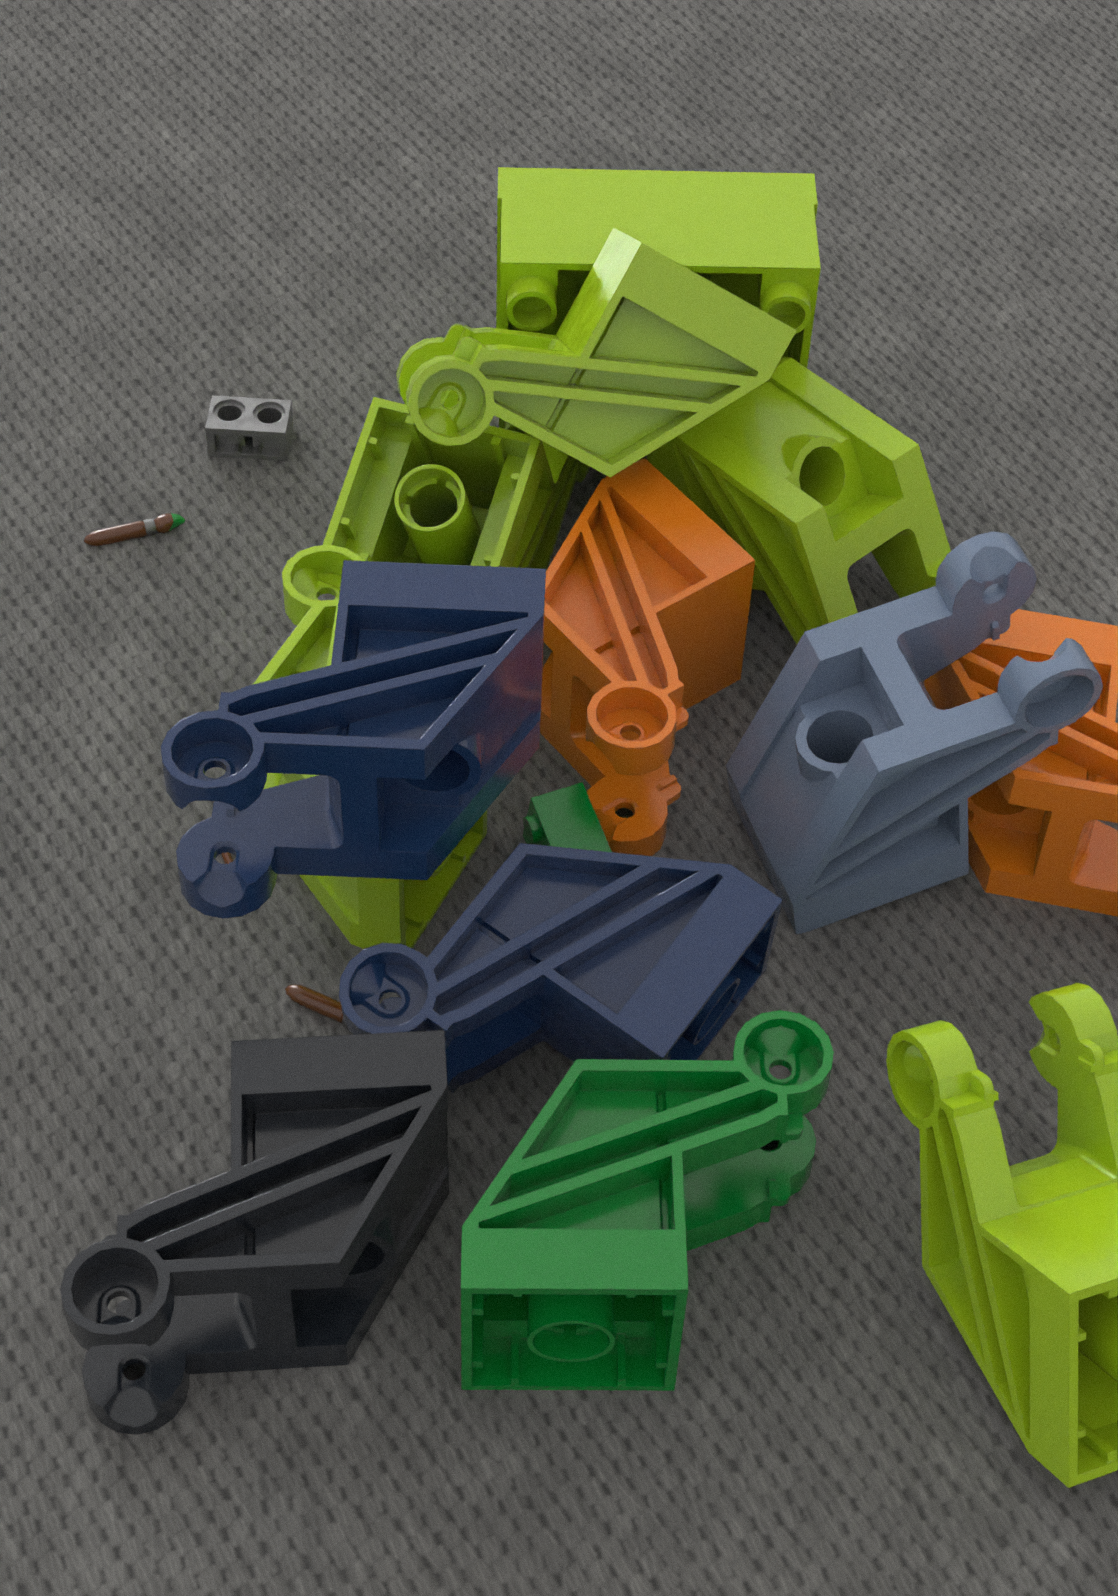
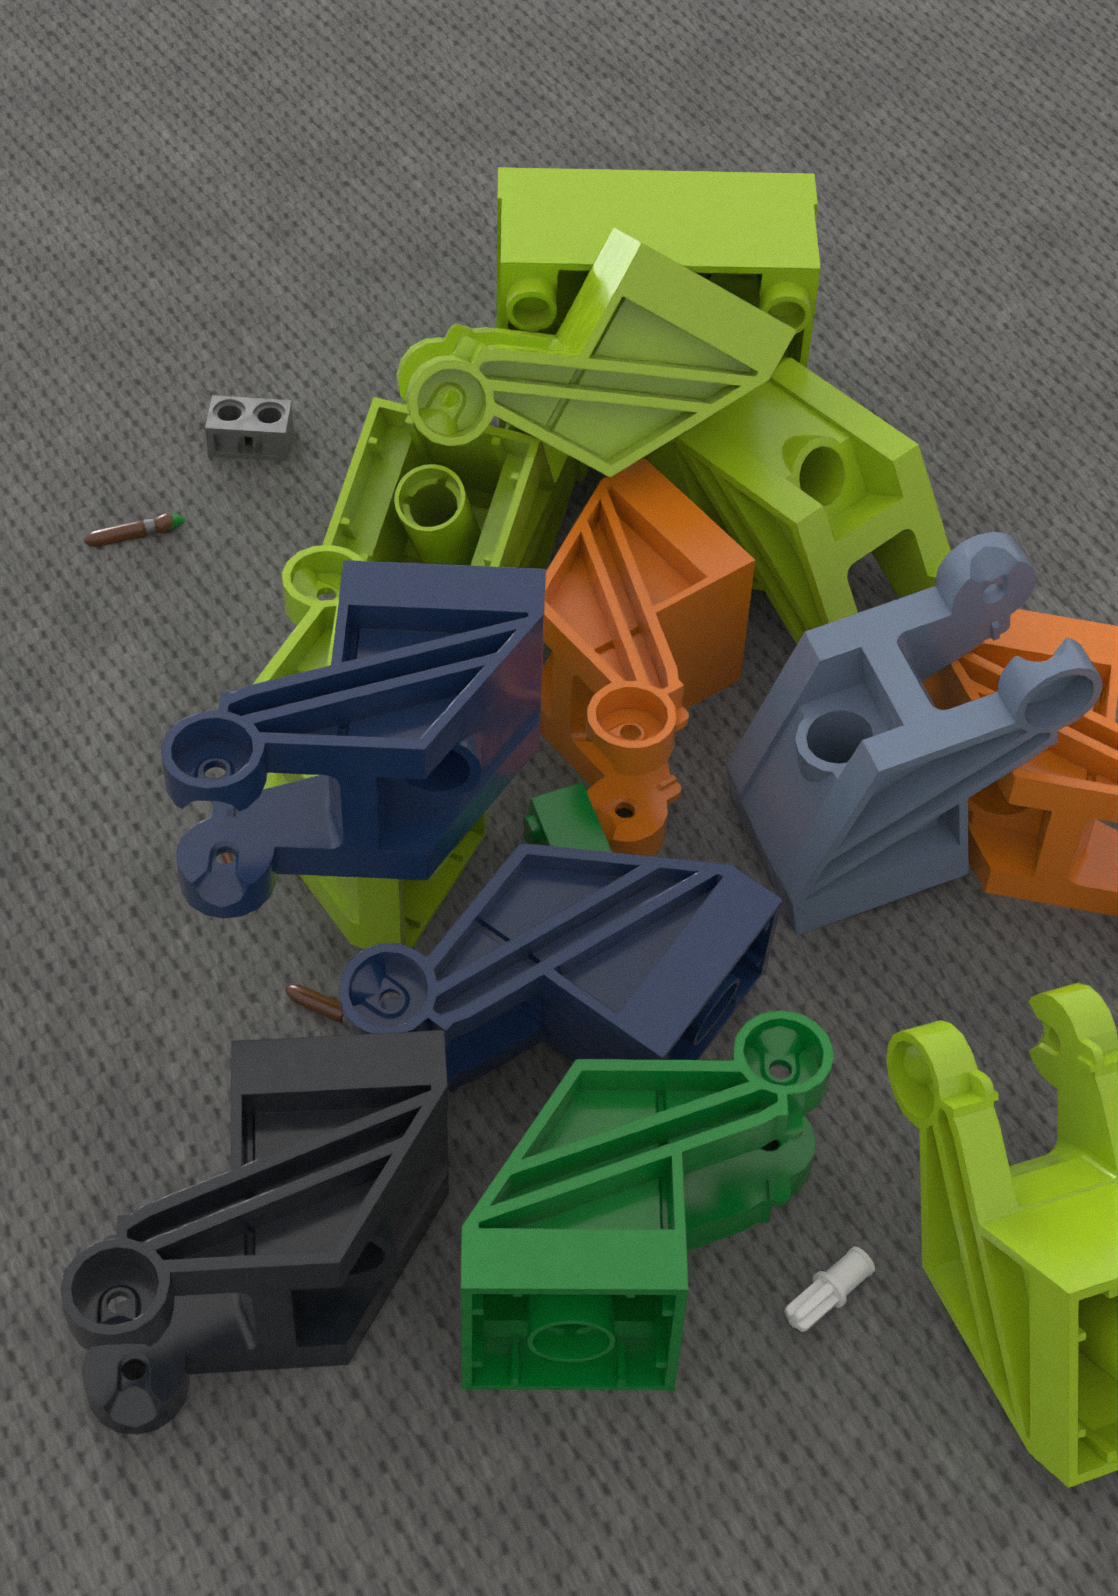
none -> white axle [784,1246,875,1332]

